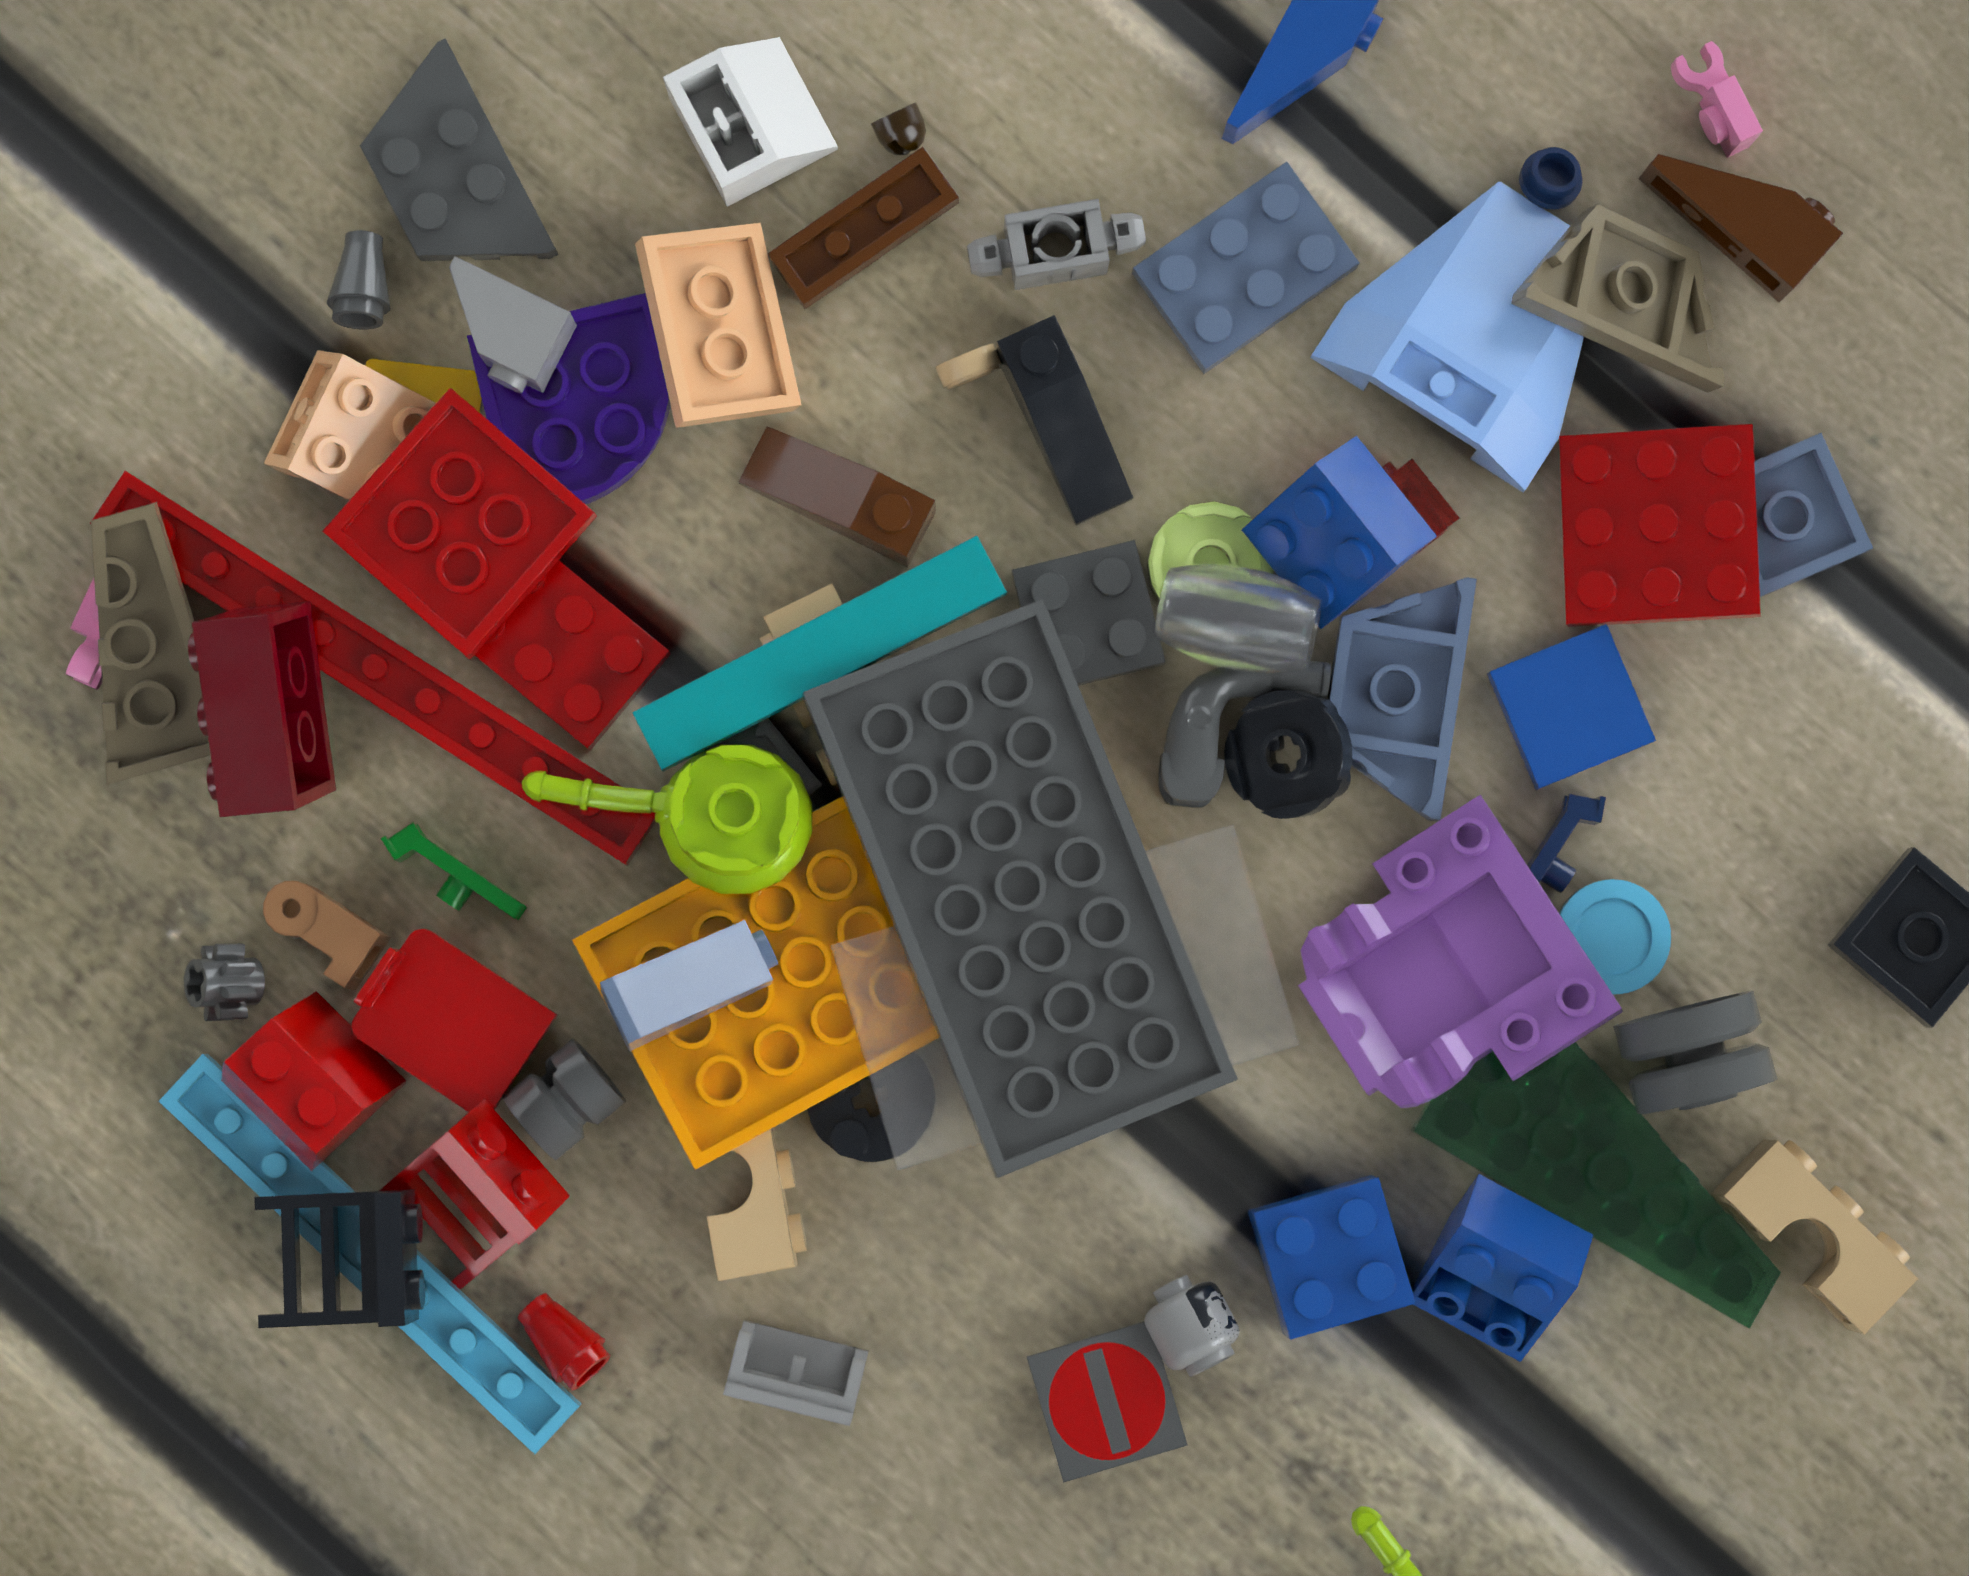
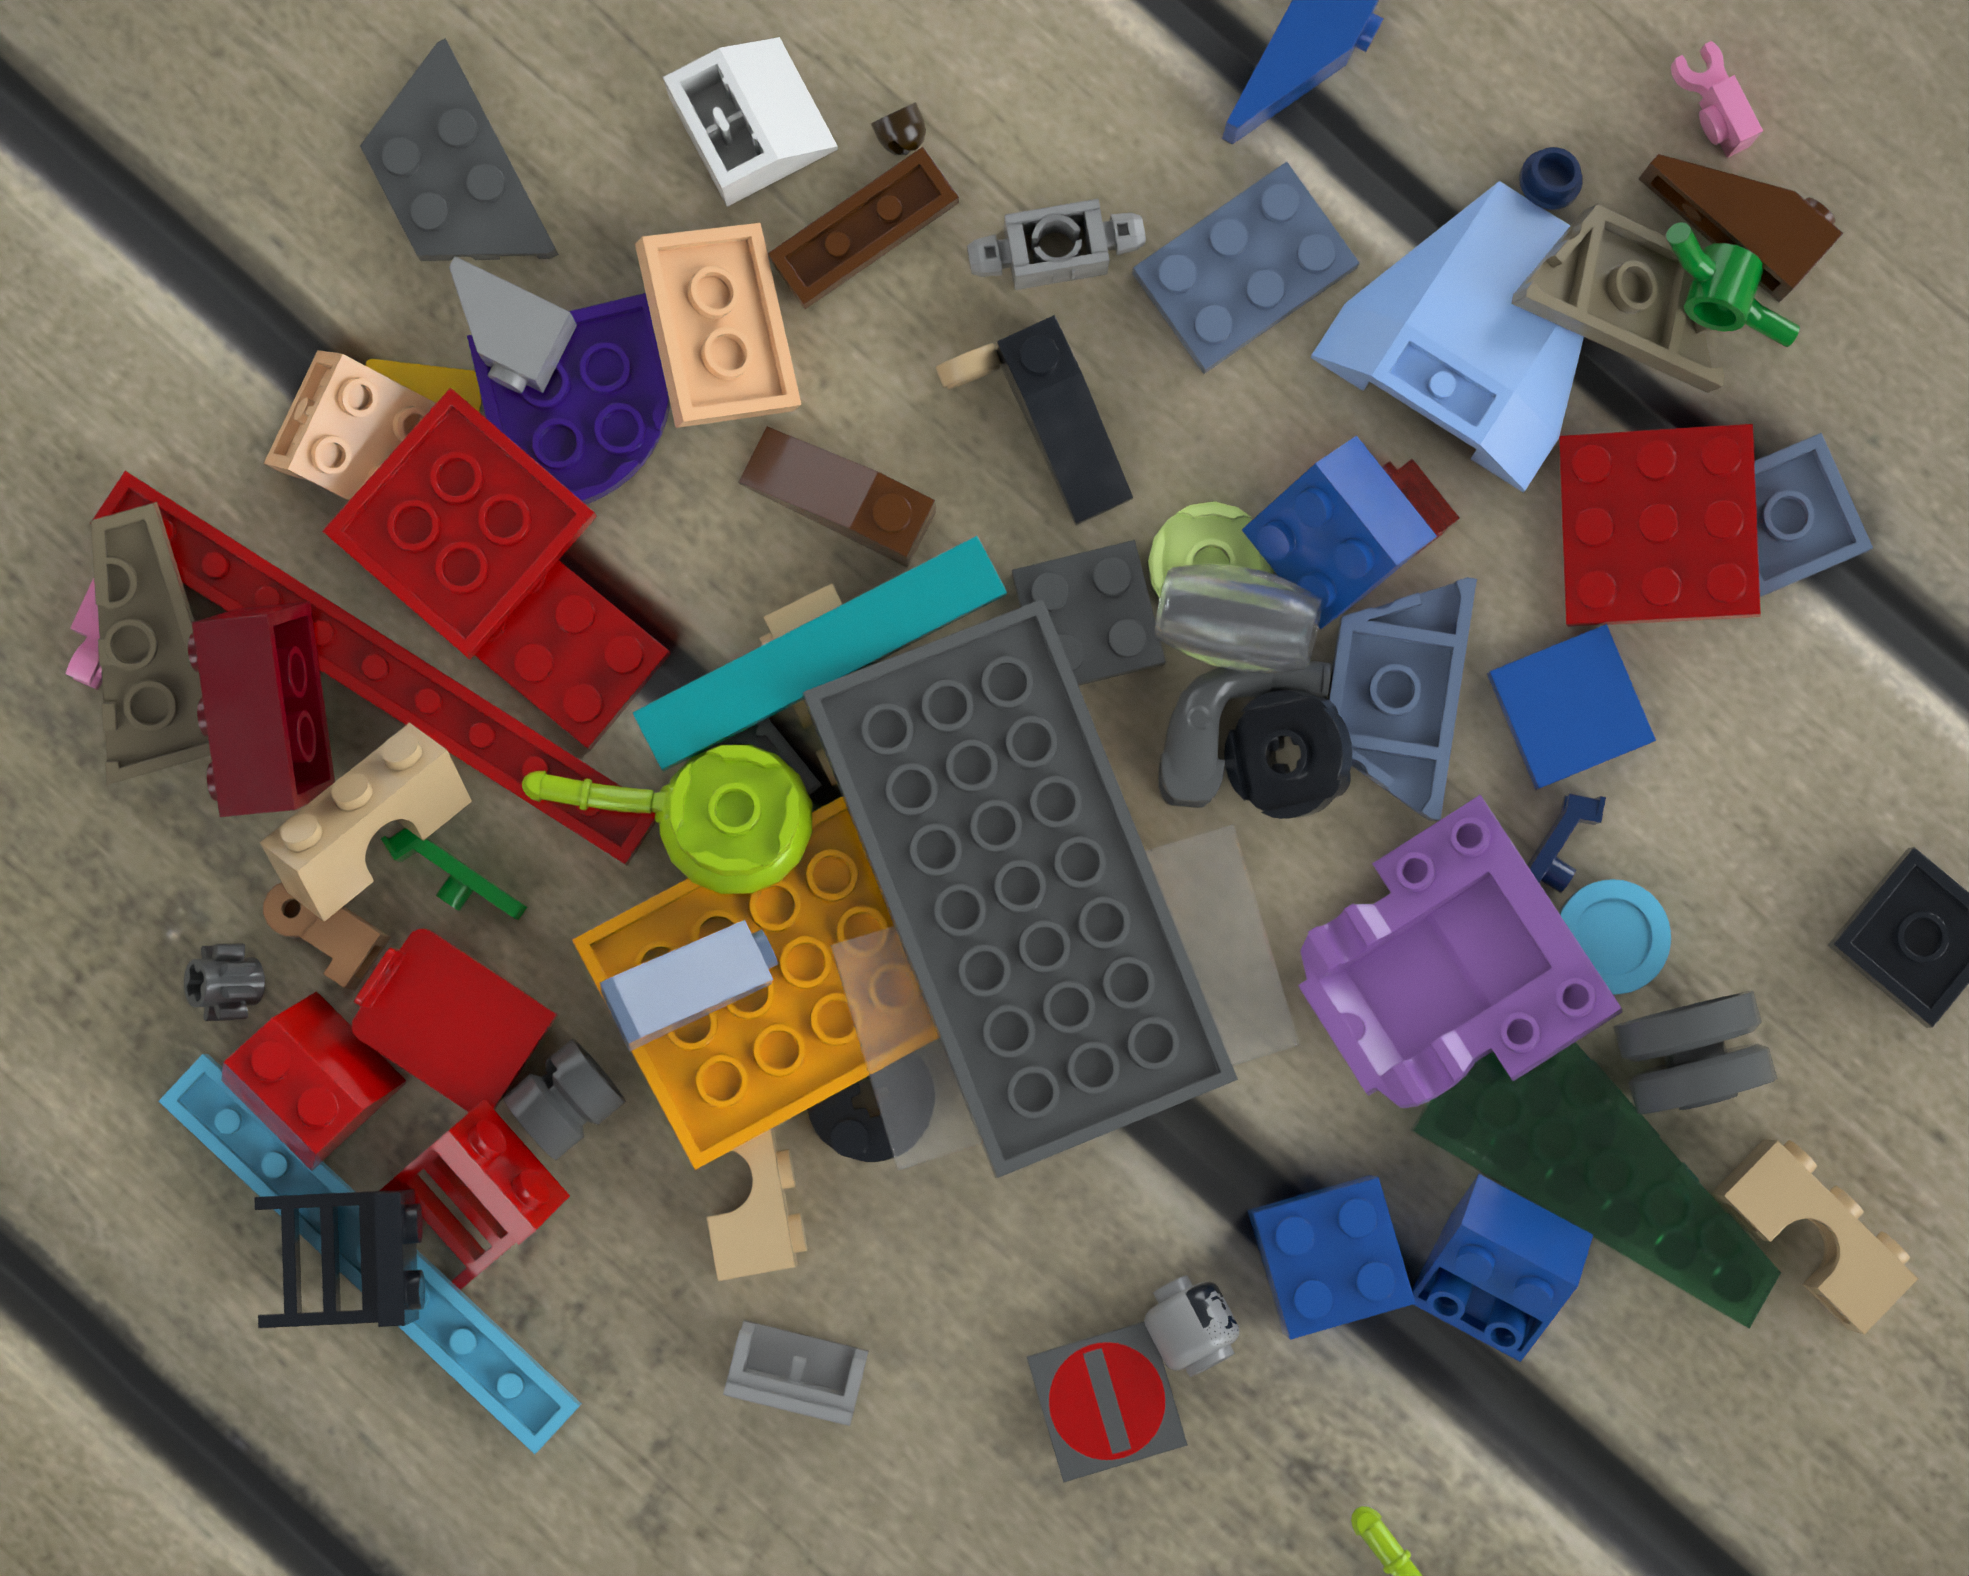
dark grey cone [327,230,391,330] -> none
red cone [517,1293,611,1391] -> none
none -> tan arch [260,723,472,922]
none -> green piece [1666,222,1800,347]

